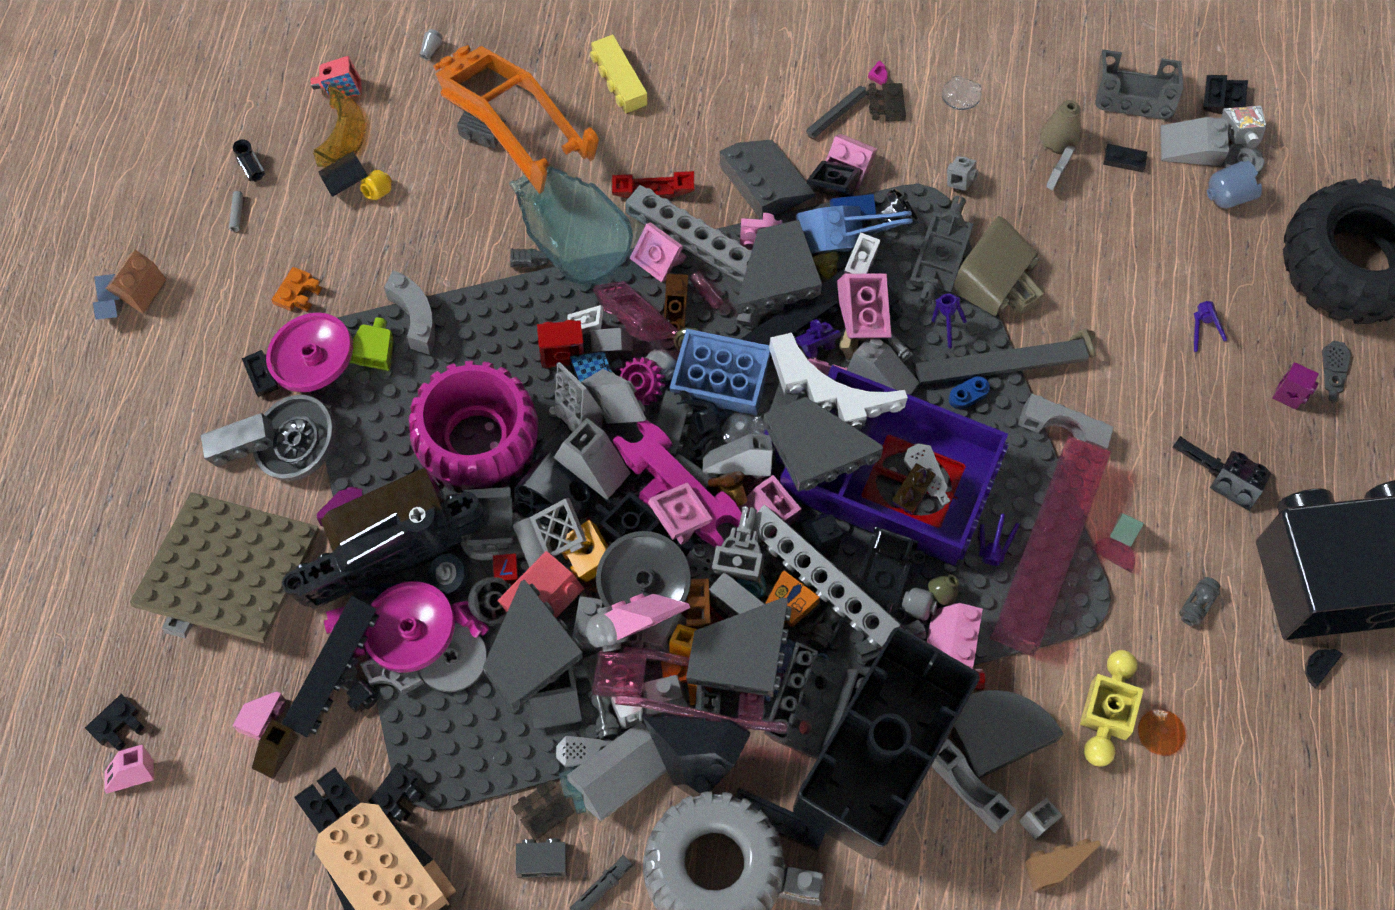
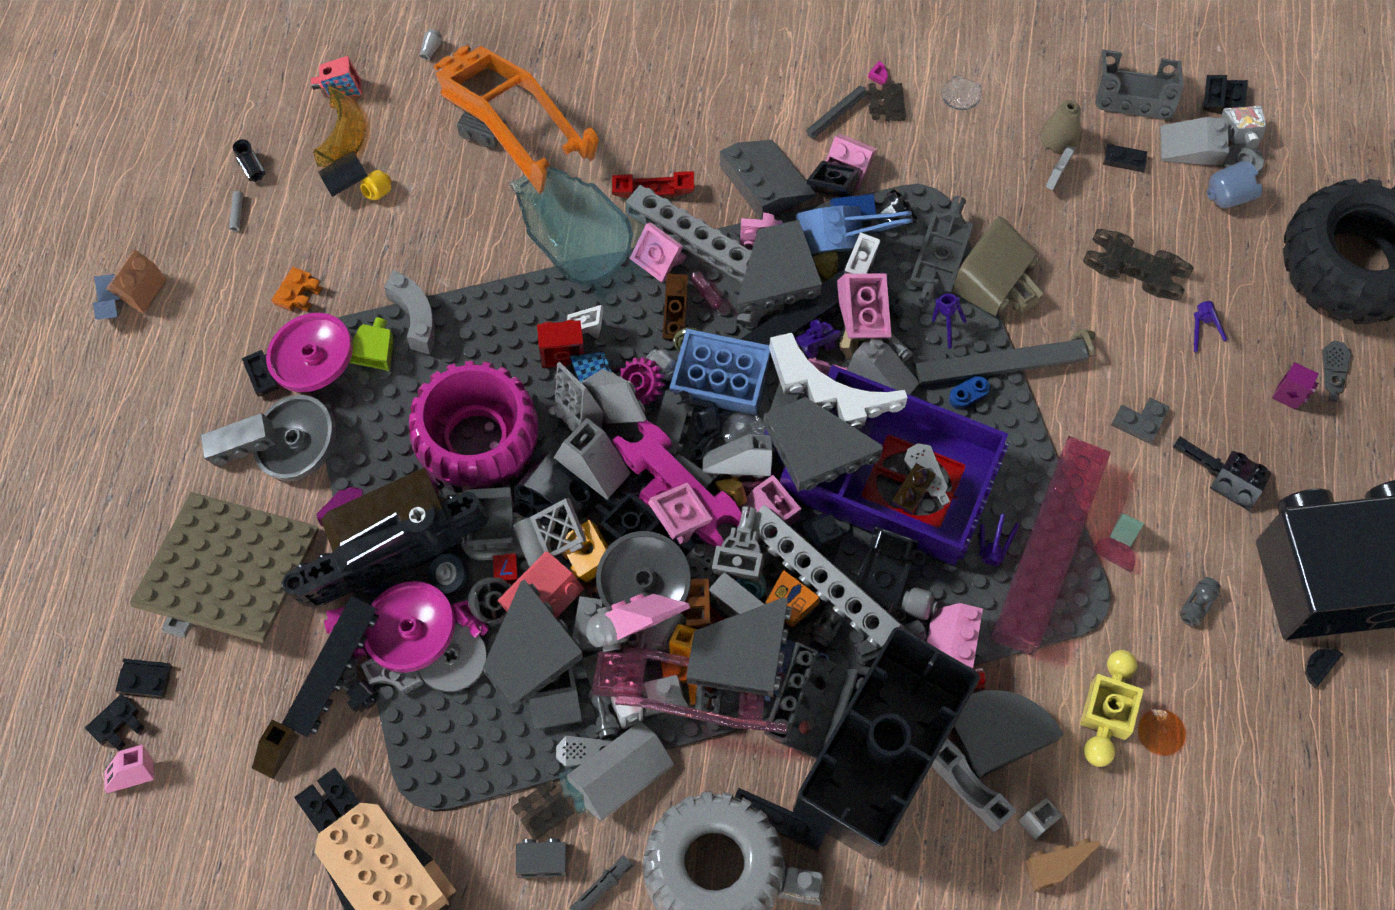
bright pink slope [233,691,286,741] -> none
black wheel [273,416,319,464] -> none
black plate [368,763,426,822] -> none
dark grey hinge [510,248,548,268] -> none
light yellow brick [590,34,647,113] -> none
light grey slope [591,328,633,352] -> none
clear pink slope [593,281,678,342] -> none
black wedge [642,714,750,797] -> none
reddish brown rock [708,471,745,488] -> none
olive brick [928,575,959,606] -> none
light grey brick [947,156,978,191] -> none
light grey arch [1018,394,1114,458] -> none
none -> black plate [115,658,172,699]
none -> clear smoke piece [1083,229,1194,300]
none -> dark grey plate [1111,397,1170,445]

